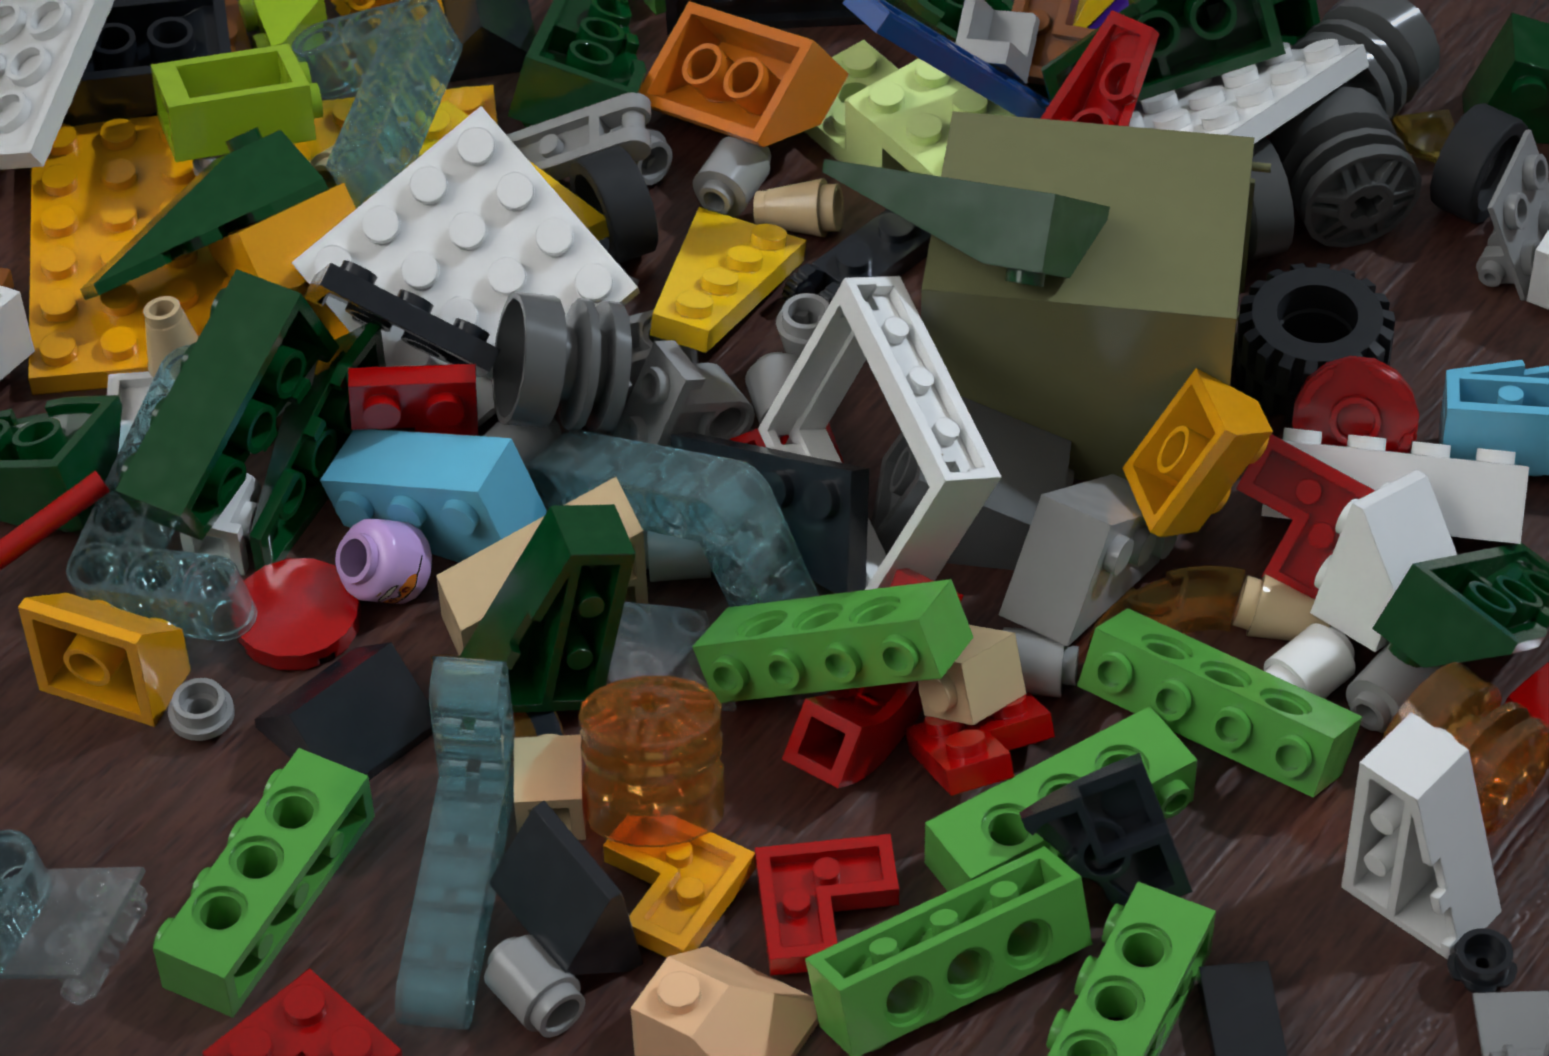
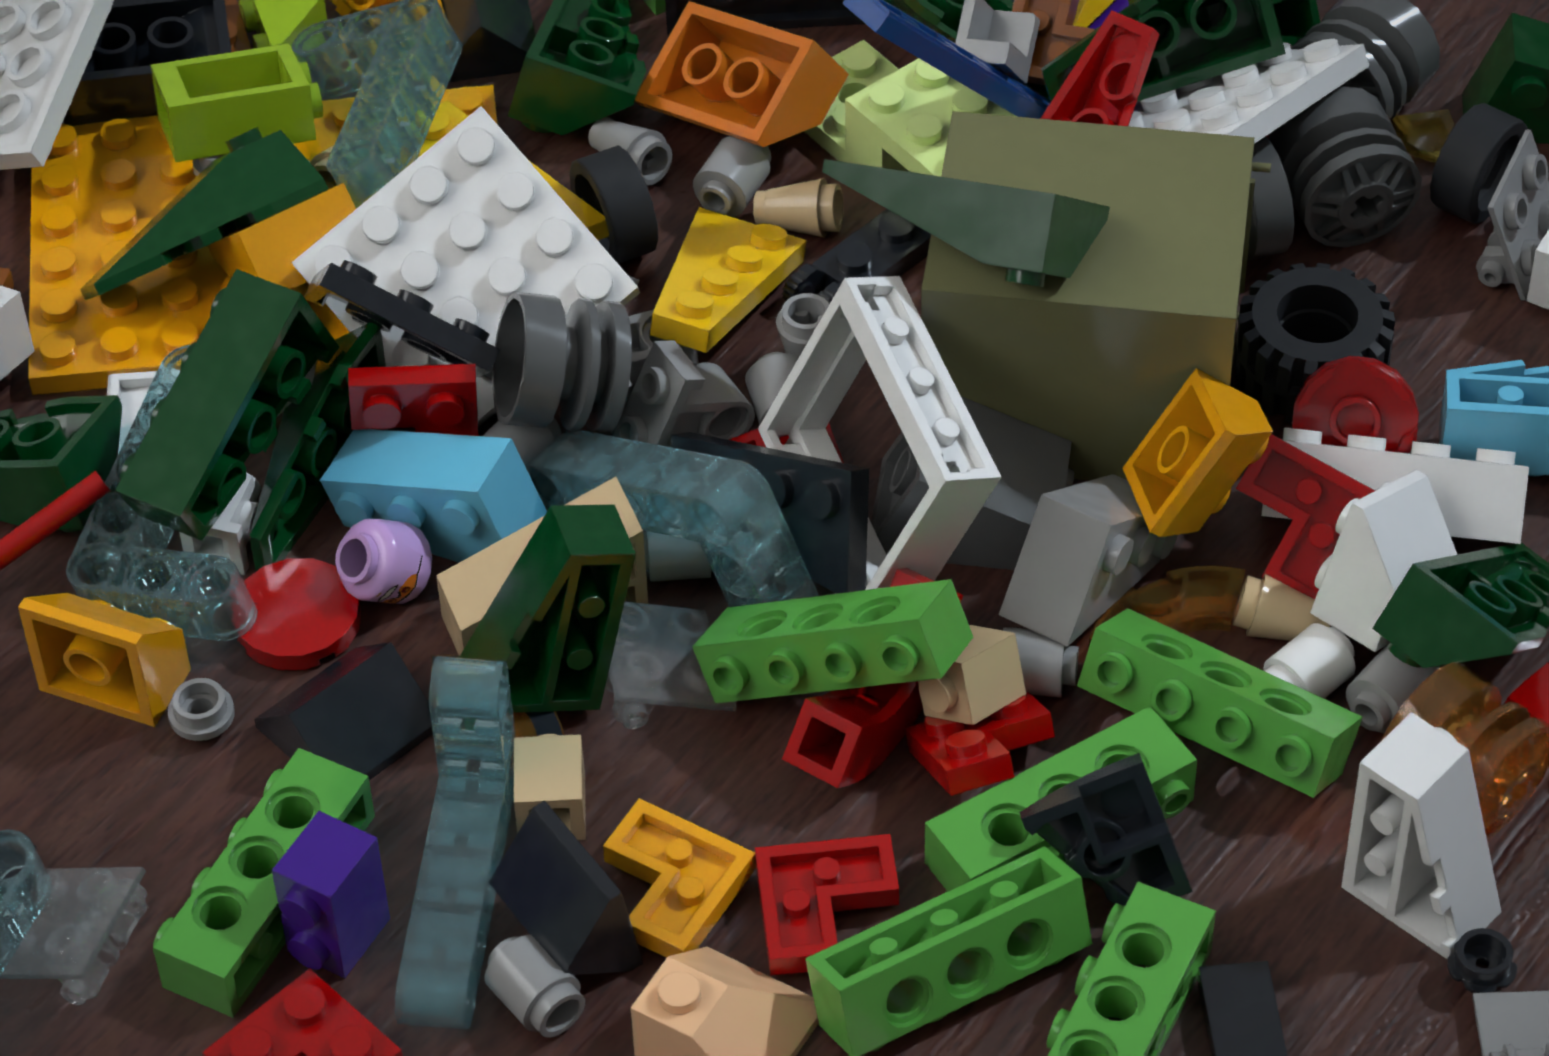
tan cone [143,296,199,390] -> none
light grey plate [507,93,651,181] -> none
clear orange wheel [578,676,726,847] -> none
none -> dark purple piece [272,811,390,979]

